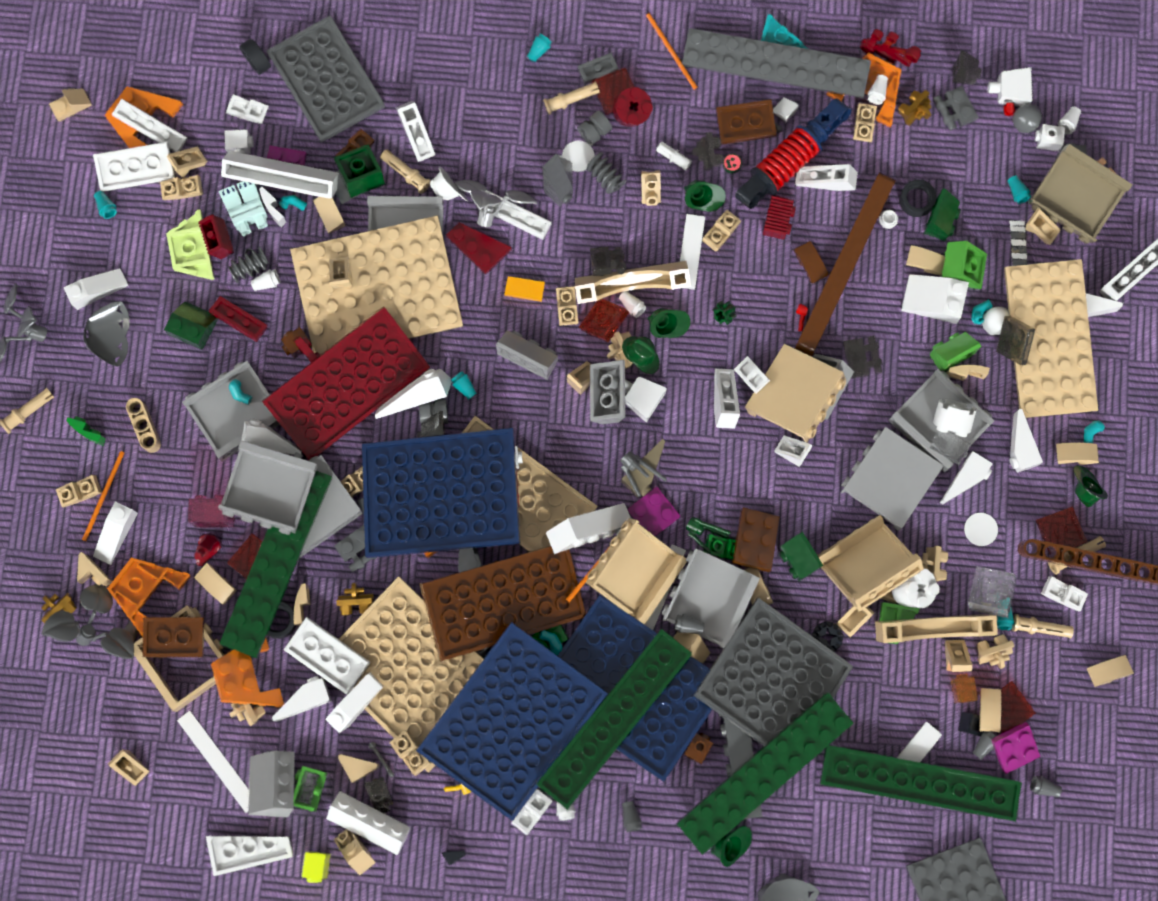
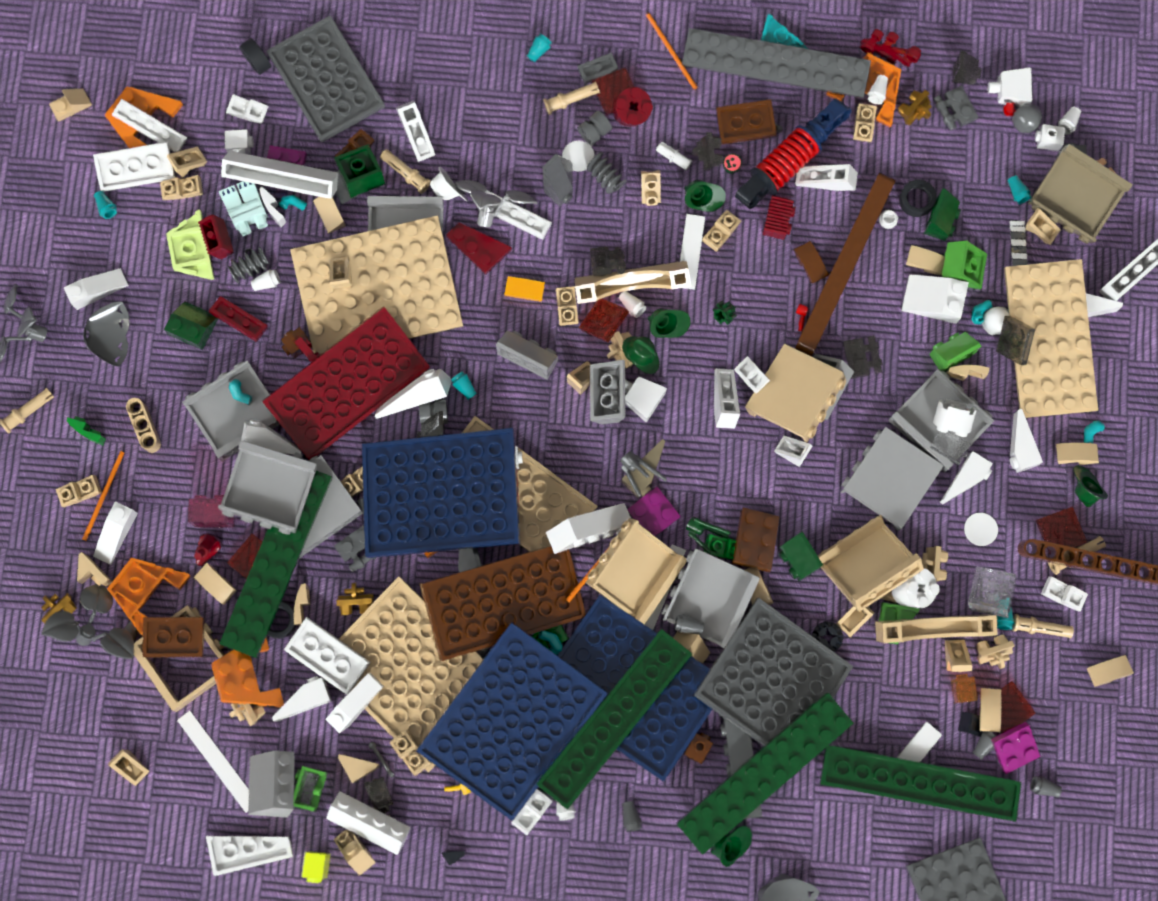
white slope [773,98,799,123] -> none

